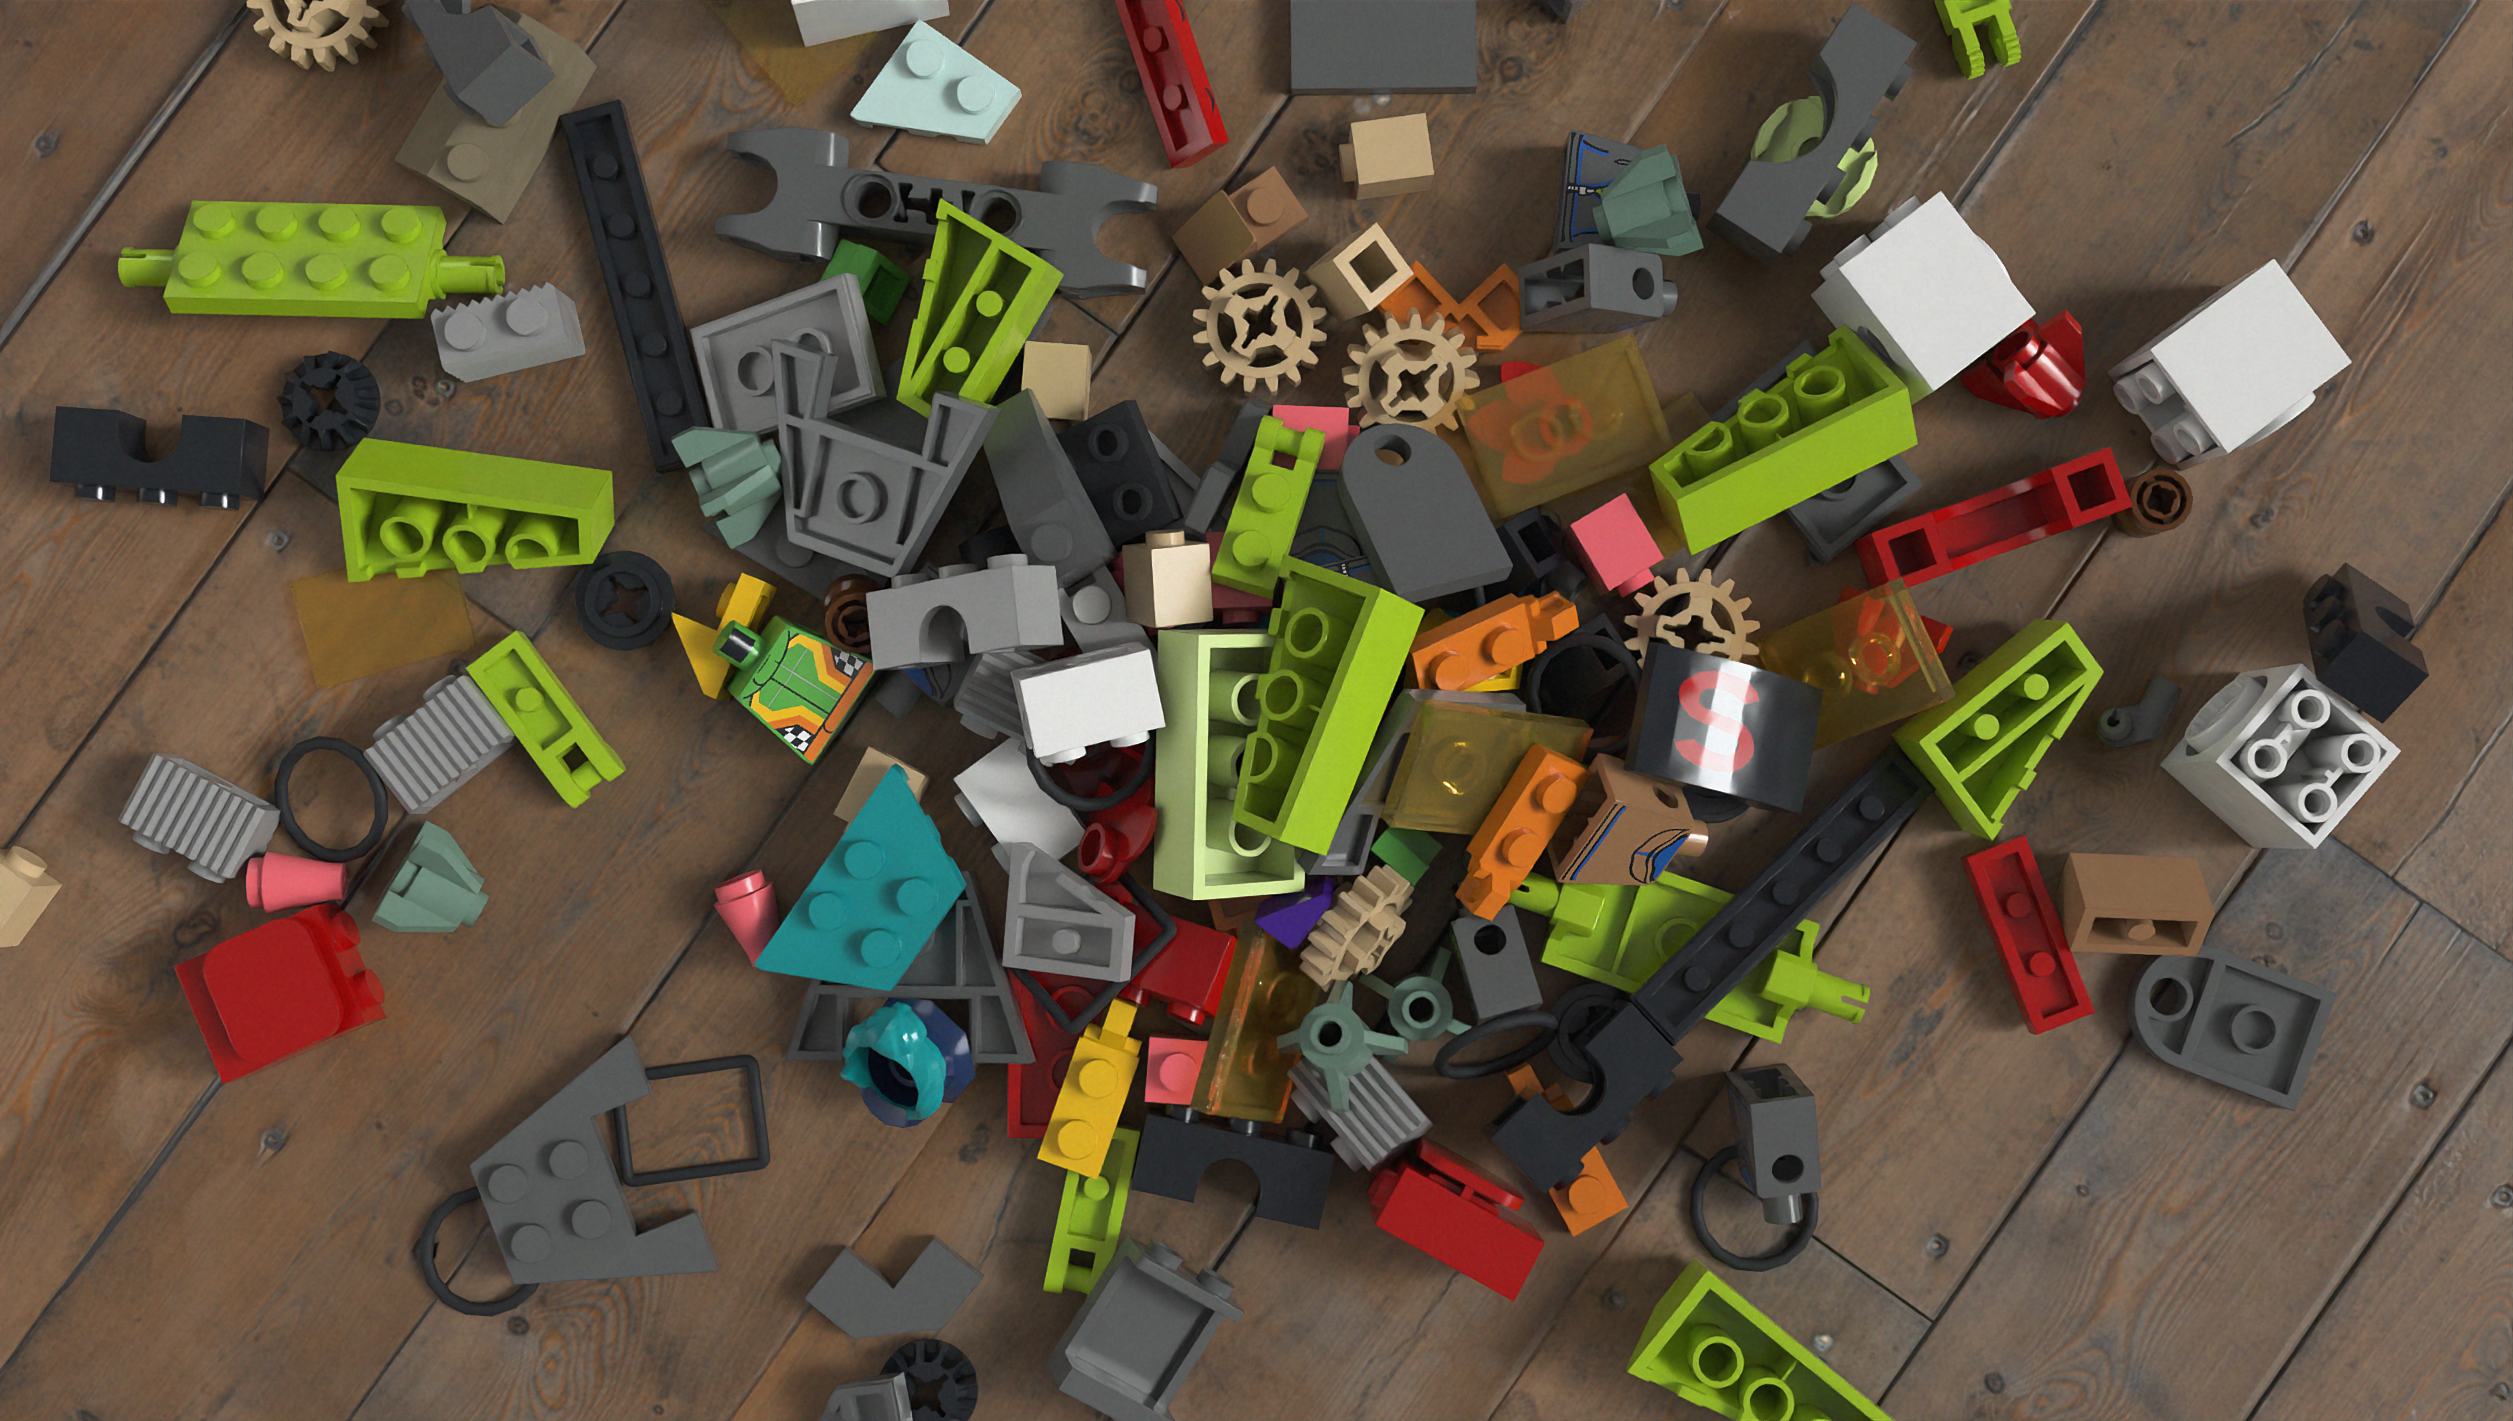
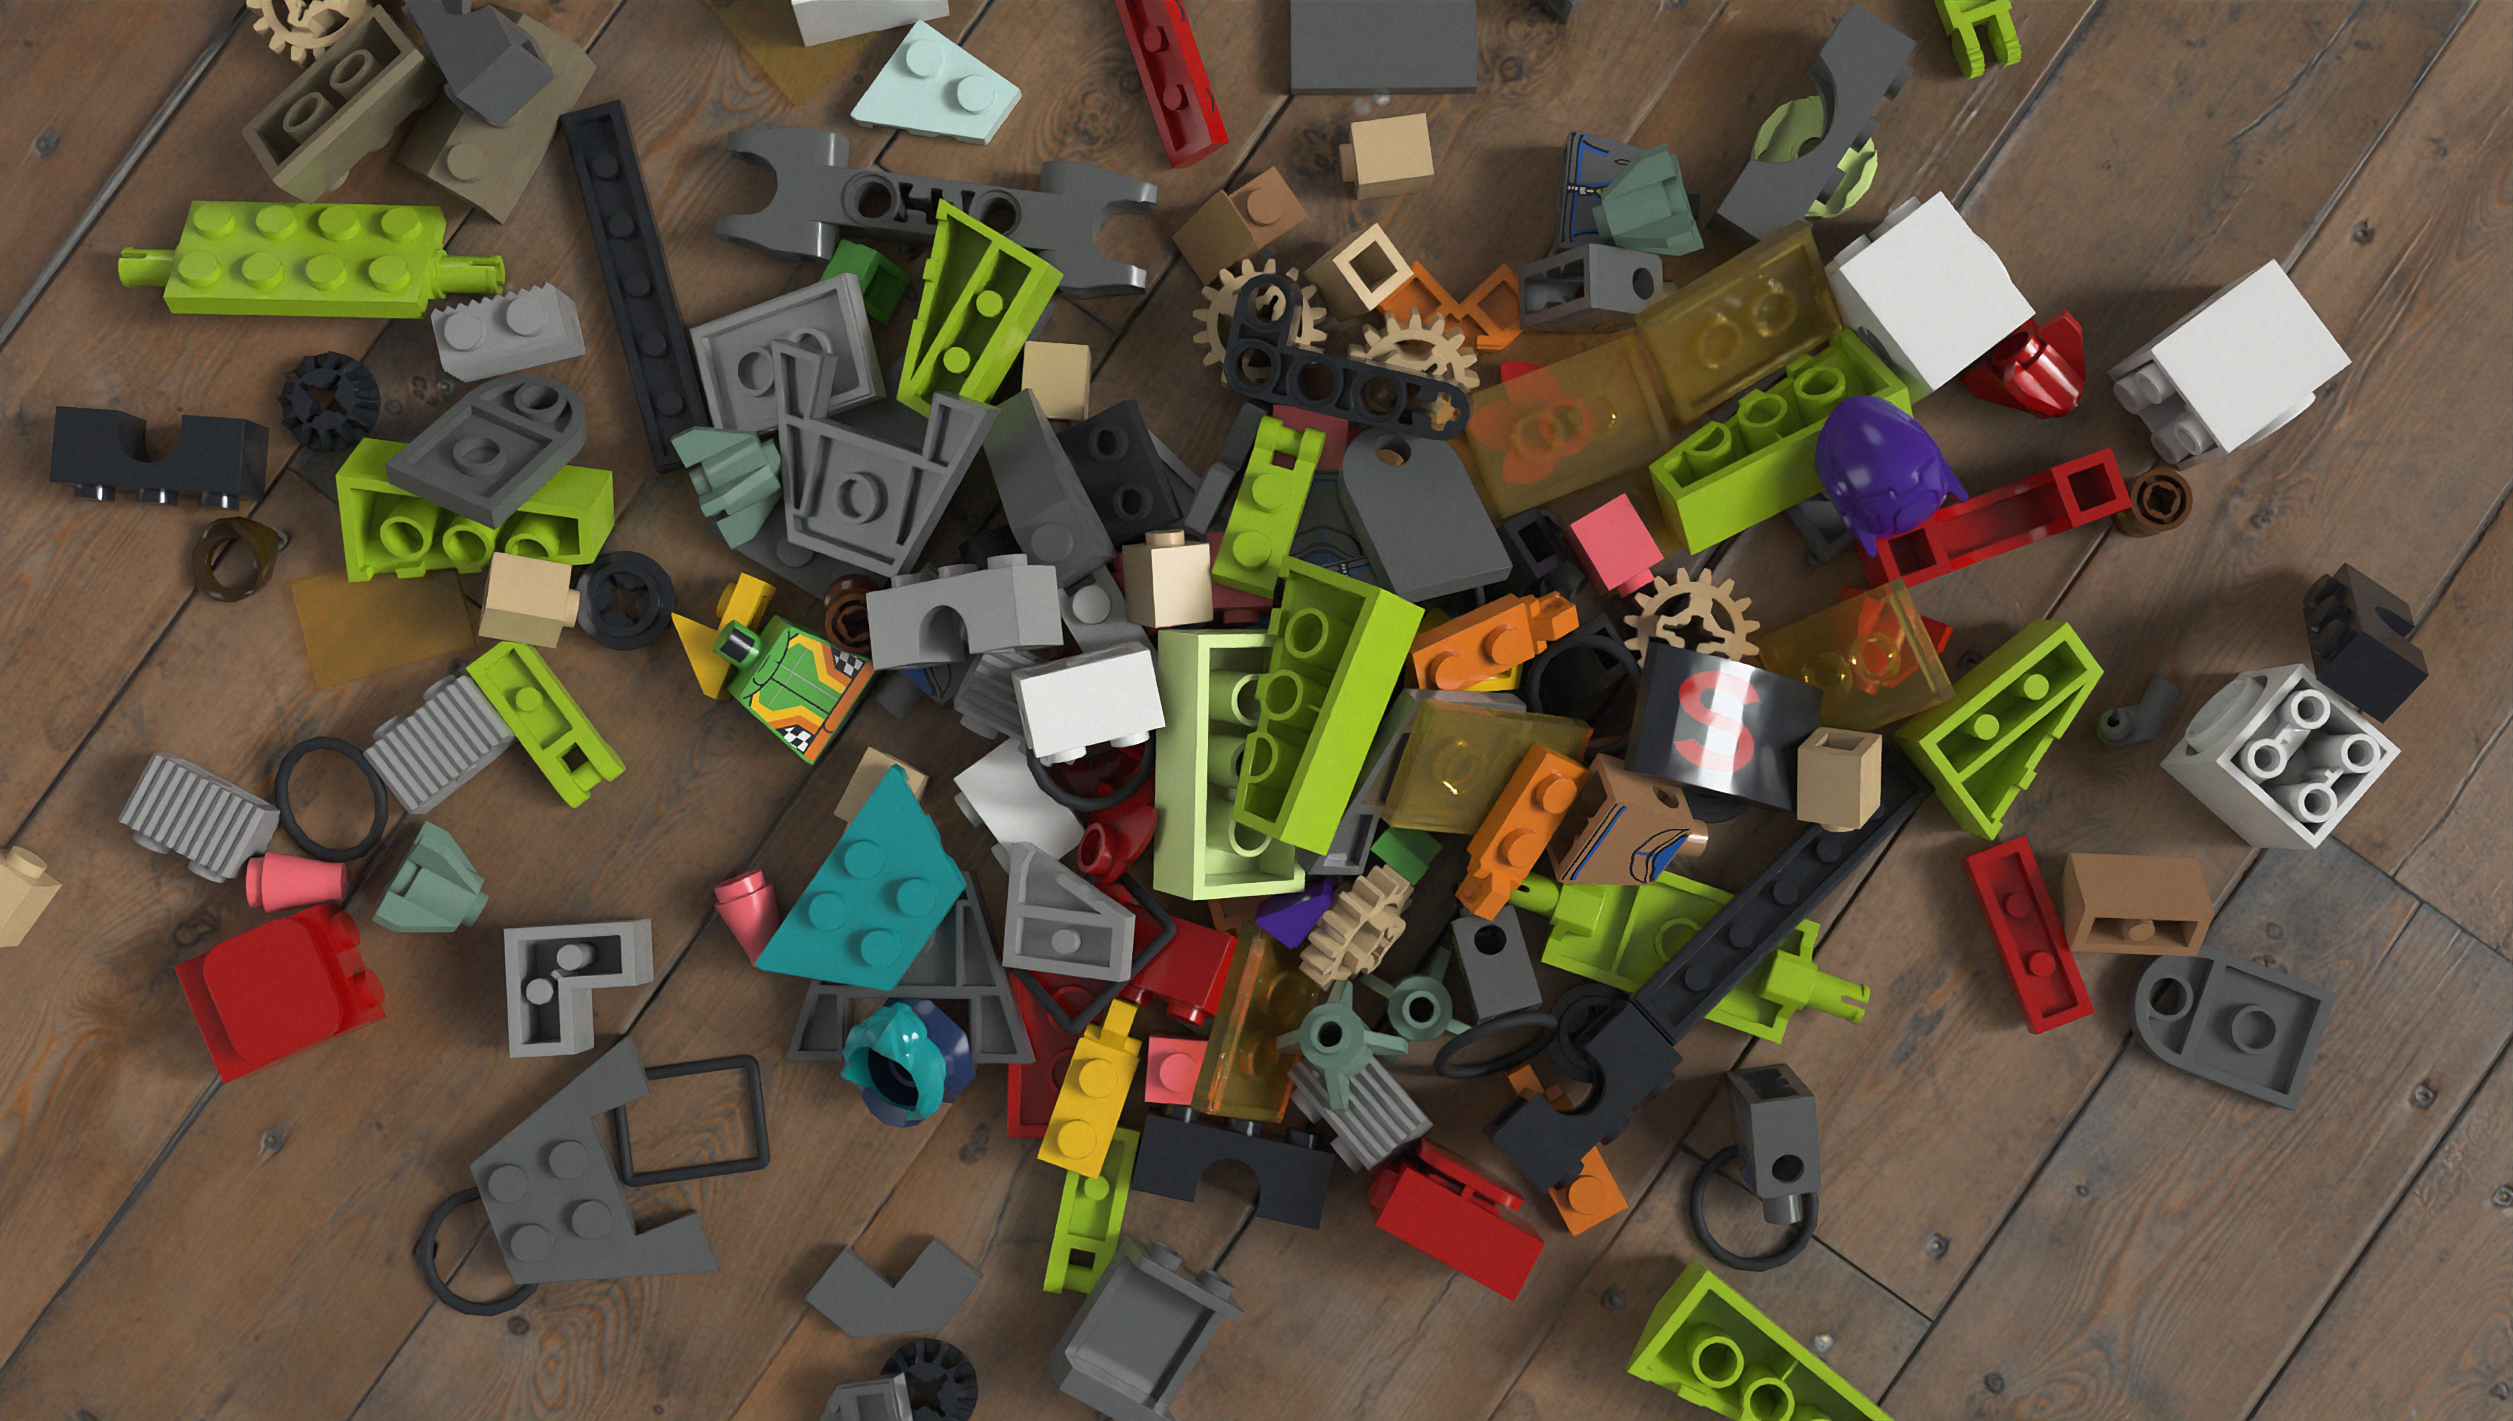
none -> dark brown piece [191,516,280,603]
none -> dark tan slope [240,4,447,205]
none -> dark grey tile [385,374,587,530]
none -> tan brick [478,552,580,648]
none -> light grey brick [504,918,654,1058]
none -> black beam [1224,273,1474,441]
none -> clear yellow tile [1634,219,1845,425]
none -> tan brick [1797,726,1882,832]
none -> dark purple helmet [1814,396,1968,558]

